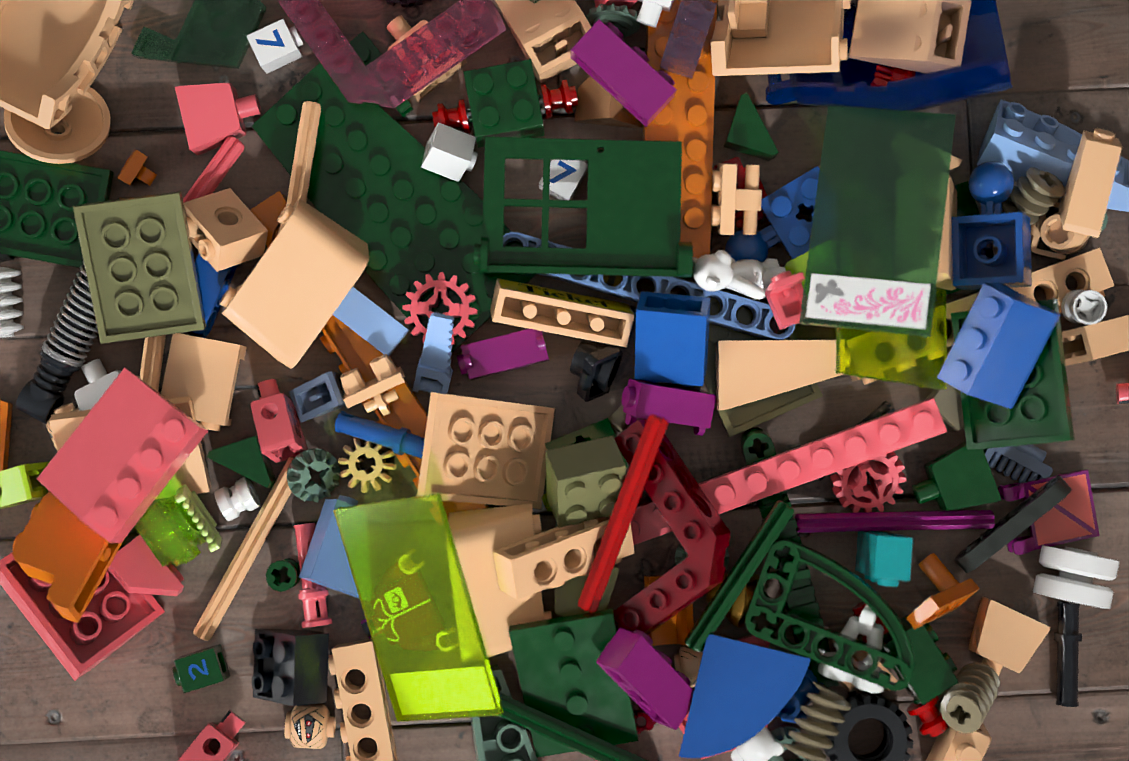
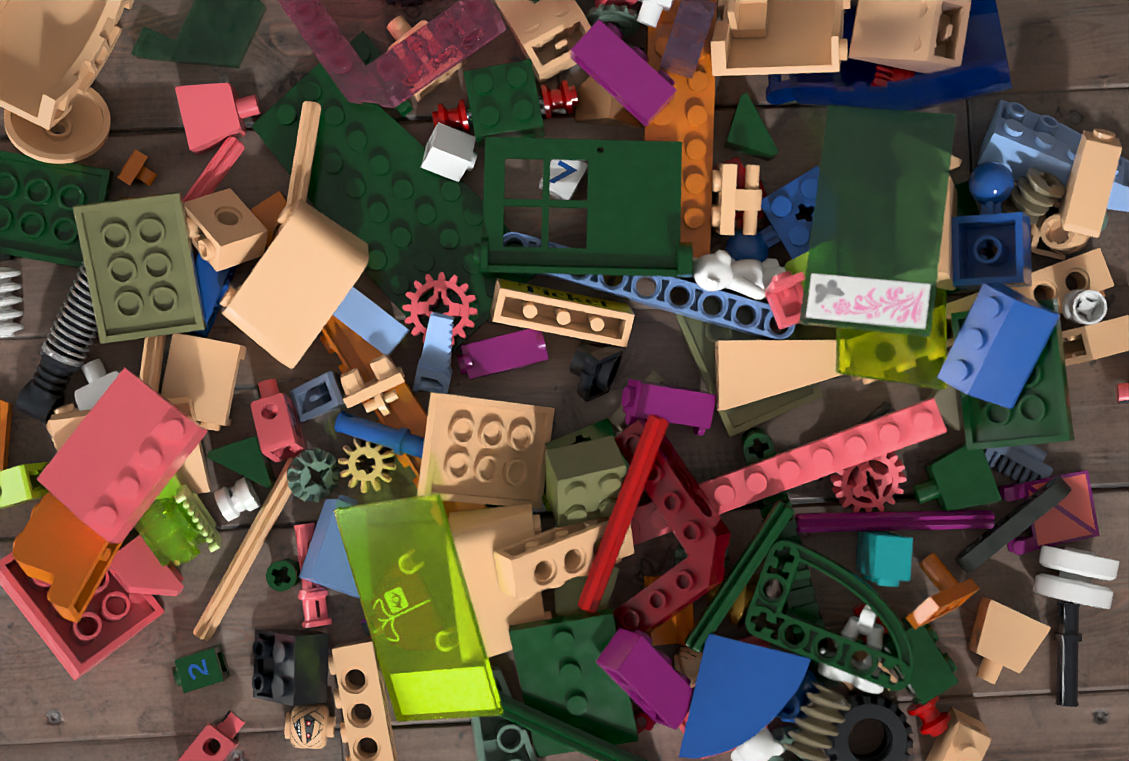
white brick [247,19,304,74] -> none
blue brick [635,291,711,387] -> none
dark tan piece [940,662,1001,733] -> none

